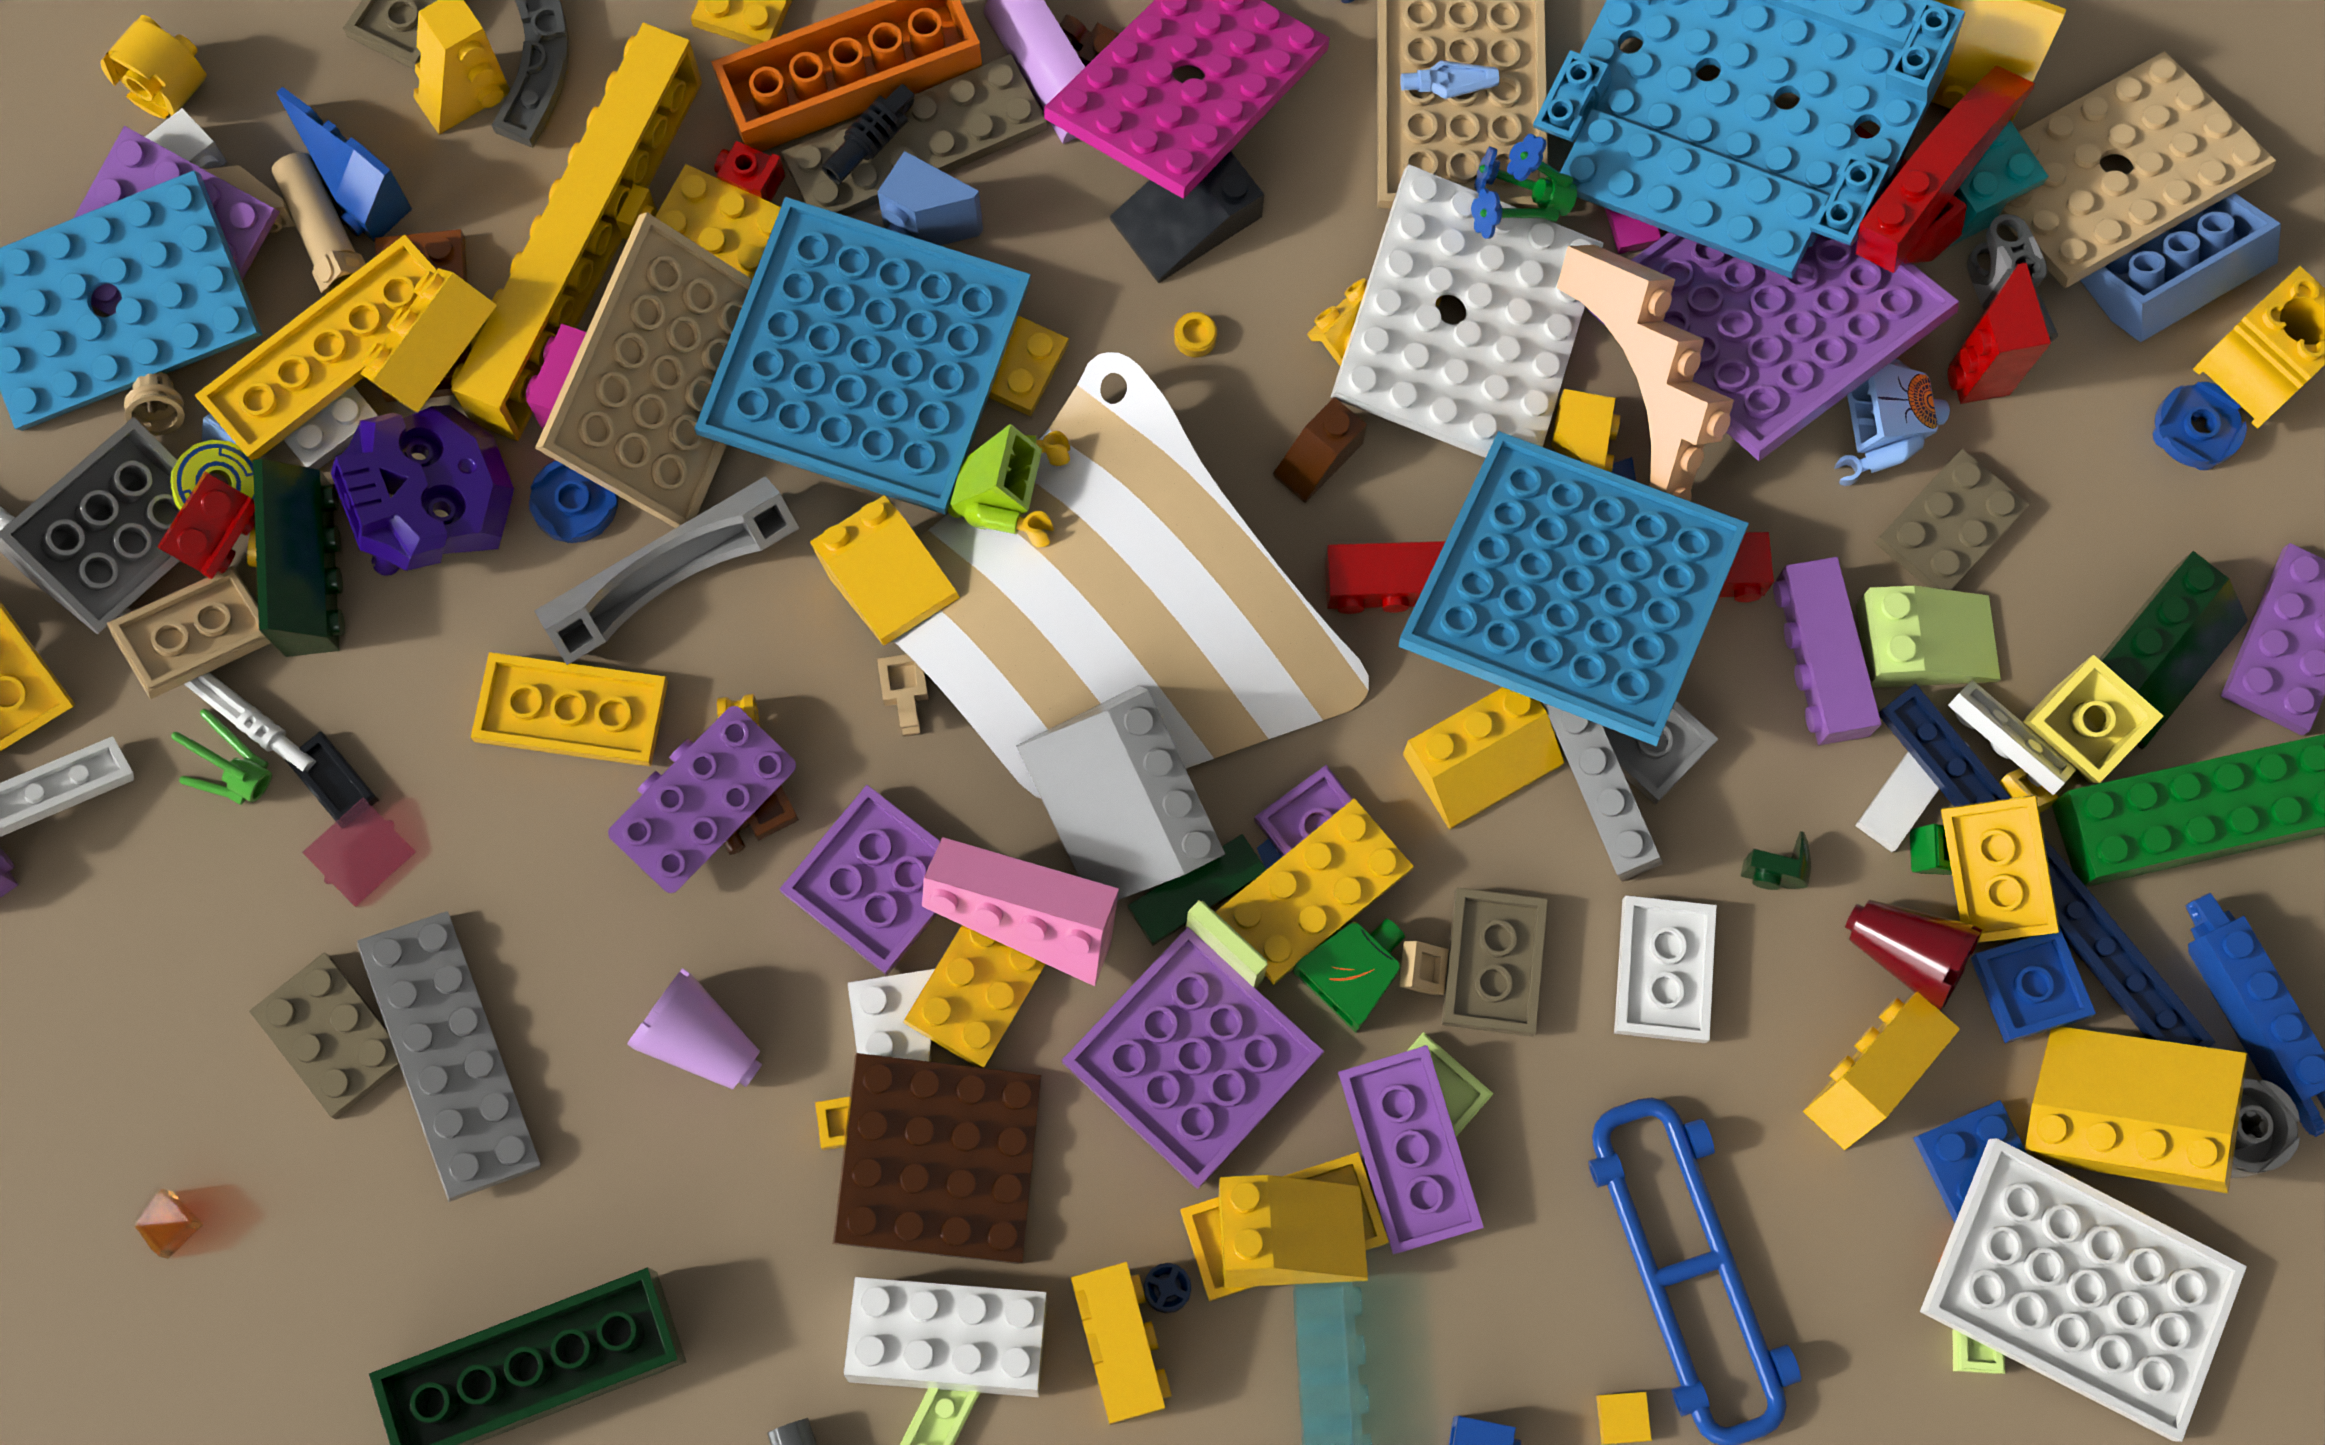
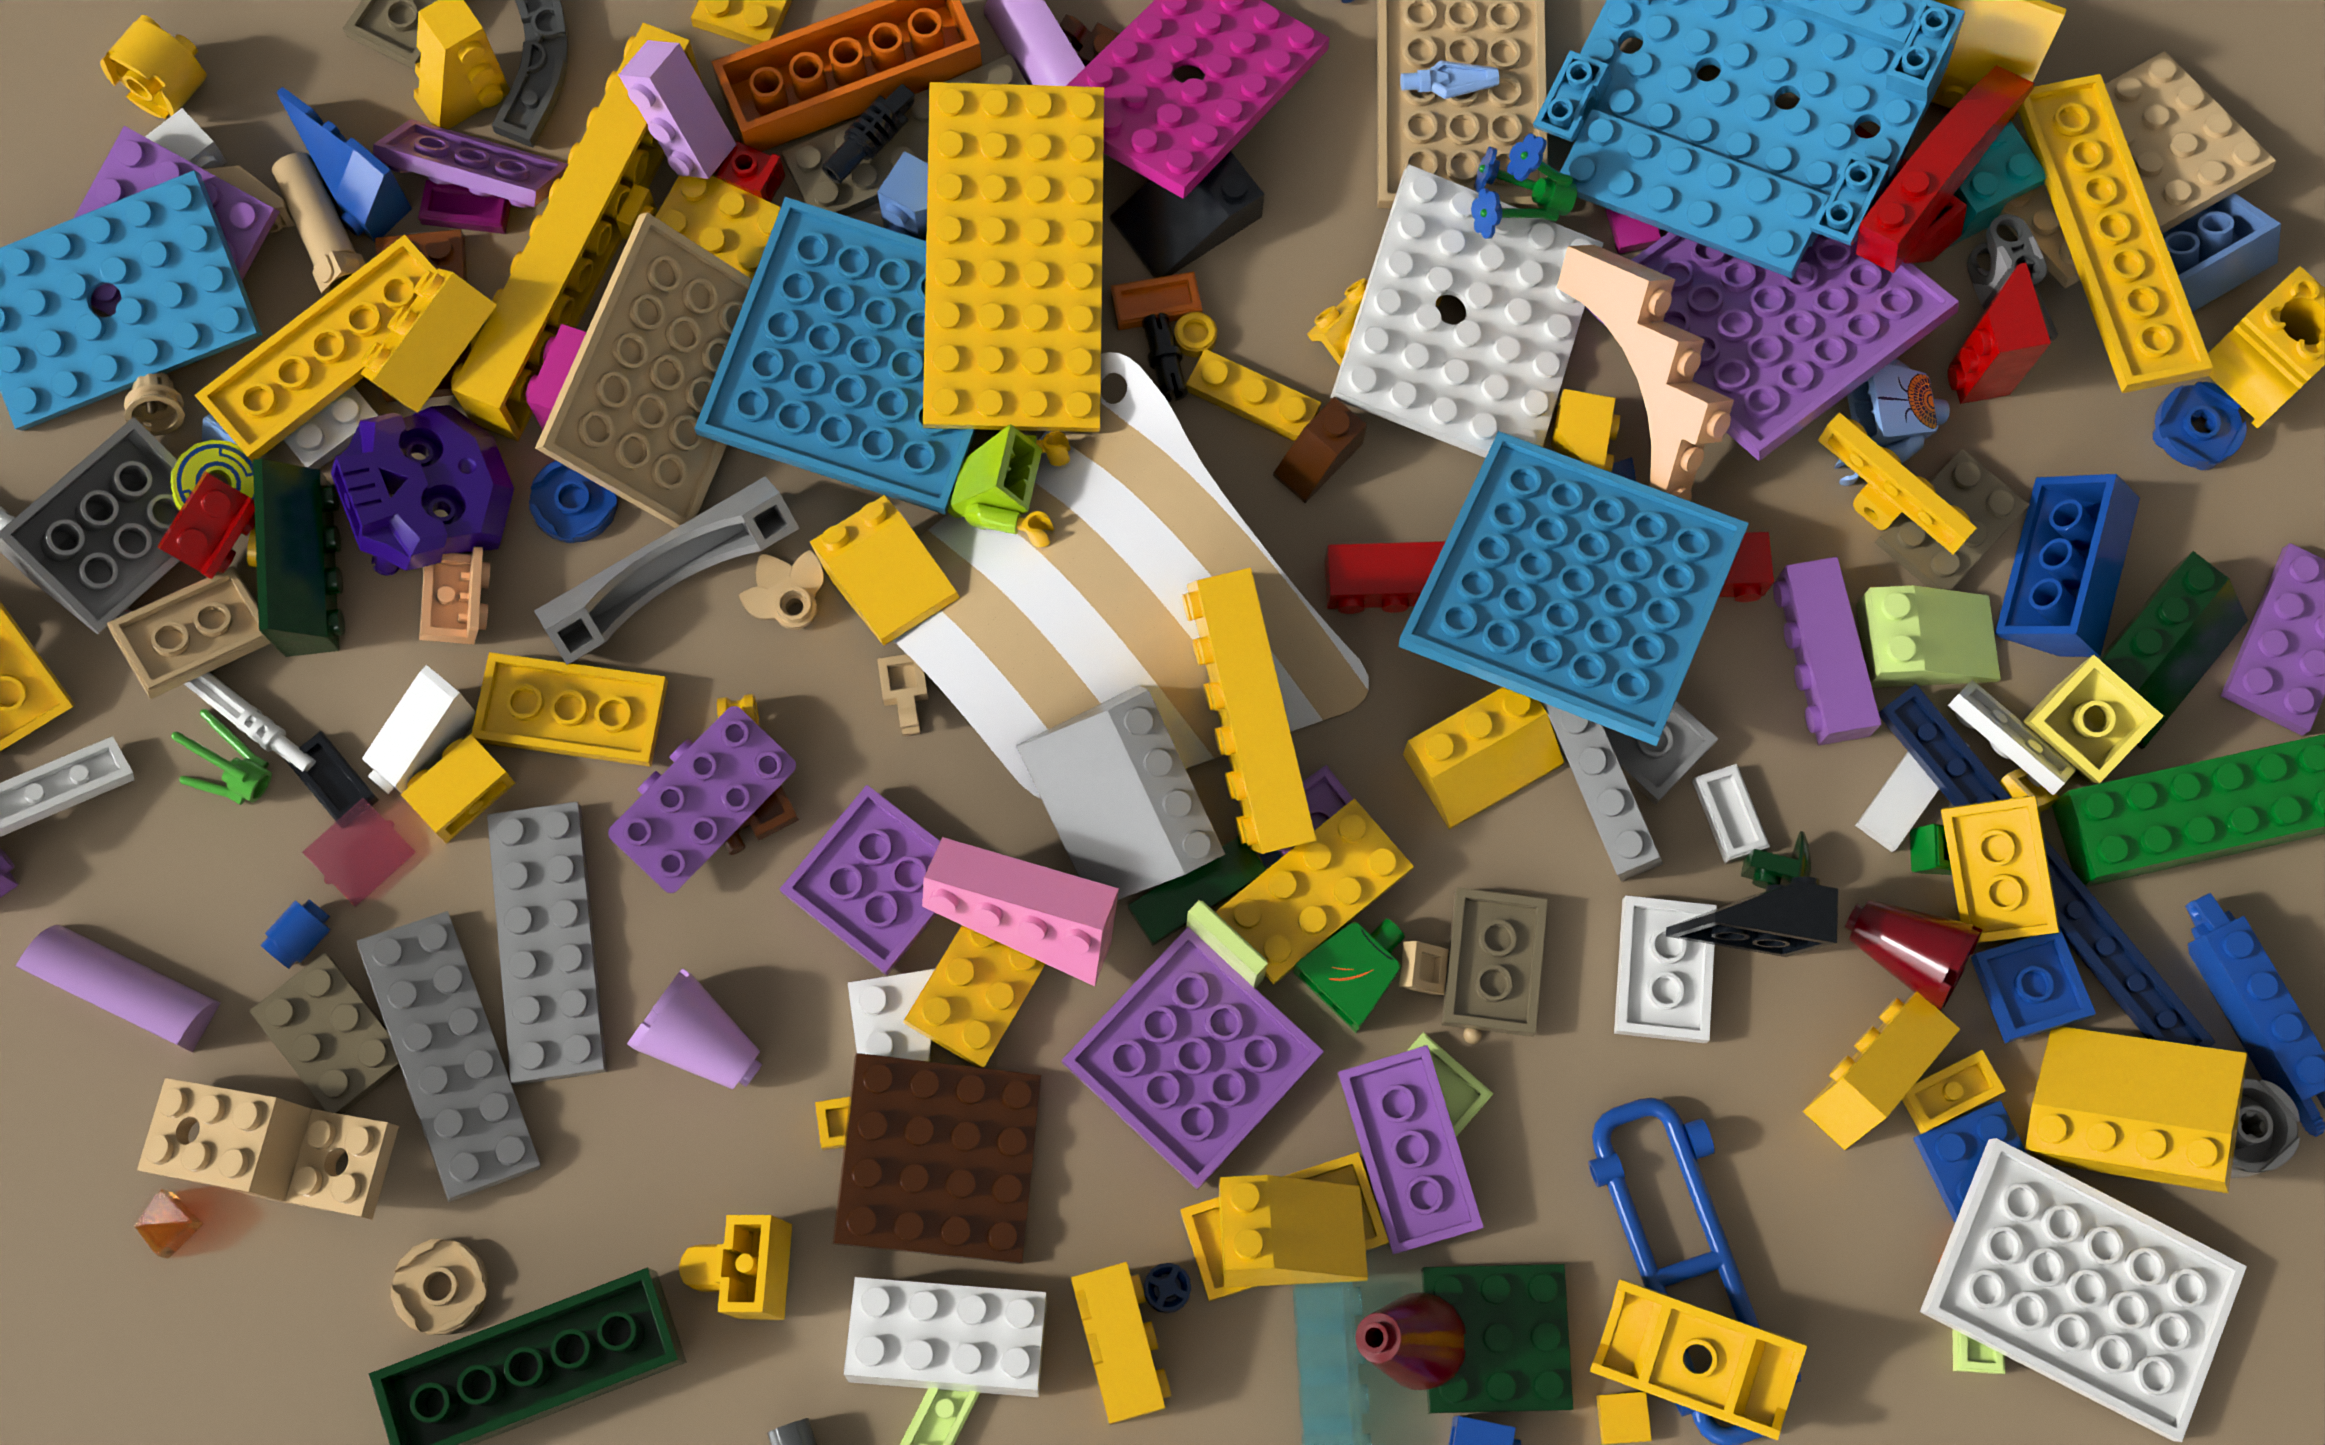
none -> lavender brick [16,925,220,1052]
none -> tan bracket [137,1078,399,1220]
none -> blue brick [260,899,331,969]
none -> white slope [362,665,476,794]
none -> medium lavender plate [373,119,568,208]
none -> tan tile [391,1239,489,1335]
none -> yellow brick [400,734,515,844]
none -> magenta tile [418,180,511,234]
none -> light nougat bracket [419,547,490,645]
none -> light grey plate [487,801,607,1086]
none -> lavender brick [618,40,737,179]
none -> yellow brick [679,1215,792,1320]
none -> tan plate [739,550,824,630]
none -> yellow plate [923,82,1104,432]
none -> orange tile [1111,271,1203,331]
none -> black pin [1142,313,1188,402]
none -> yellow brick [1182,567,1316,854]
none -> yellow plate [1186,349,1321,442]
none -> dark red cone [1356,1292,1466,1390]
none -> dark green plate [1421,1264,1573,1414]
none -> tan piece [1463,1028,1482,1044]
none -> yellow piece [1590,1278,1807,1440]
none -> black slope [1666,877,1838,957]
none -> white tile [1692,764,1770,864]
none -> yellow plate [1818,412,1977,555]
none -> yellow plate [1902,1049,2006,1134]
none -> blue slope [1995,474,2140,657]
none -> yellow plate [2018,74,2213,393]

